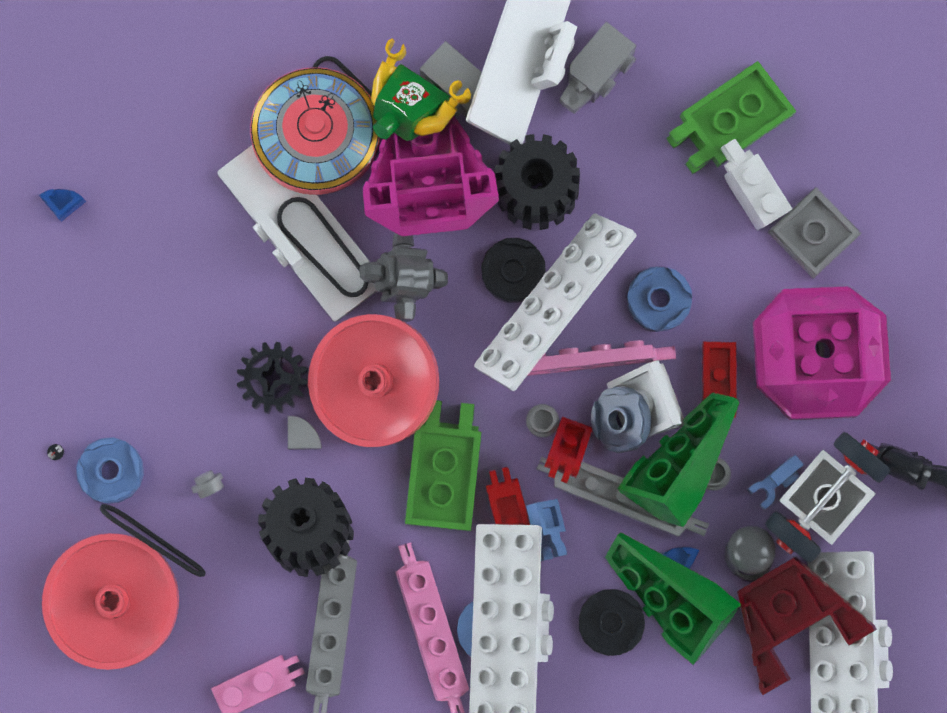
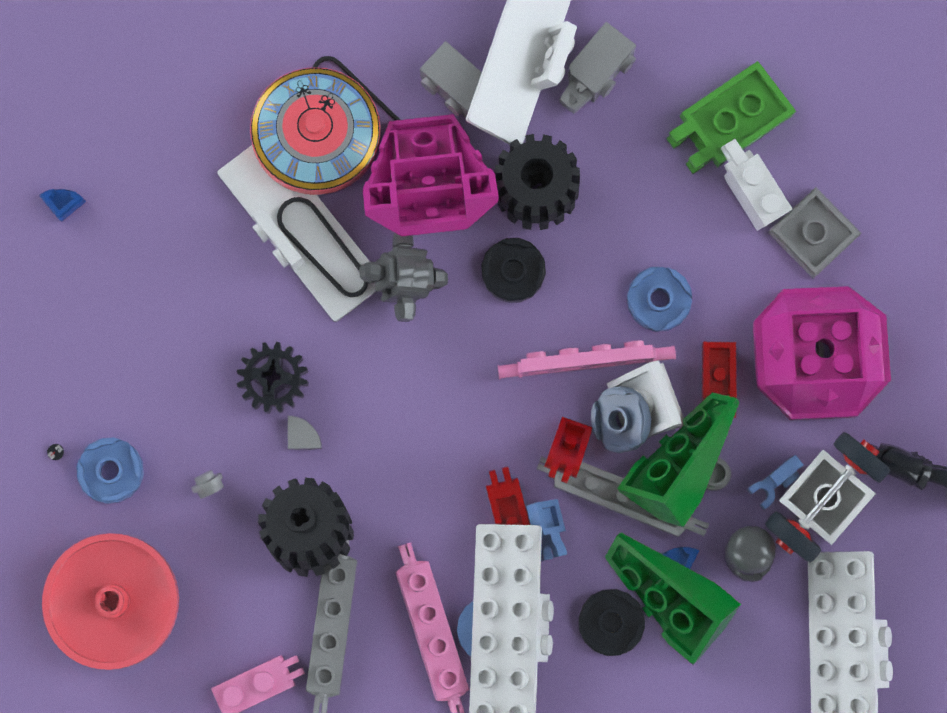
black piece [100,504,206,577] -> none
coral dish [308,314,439,447] -> none
torso [371,38,471,141] -> none
bright green tile [405,400,482,531] -> none
white bracket [474,213,637,391] -> none
light grey plate [526,404,559,437] -> none
dark red wing [737,557,877,695] -> none

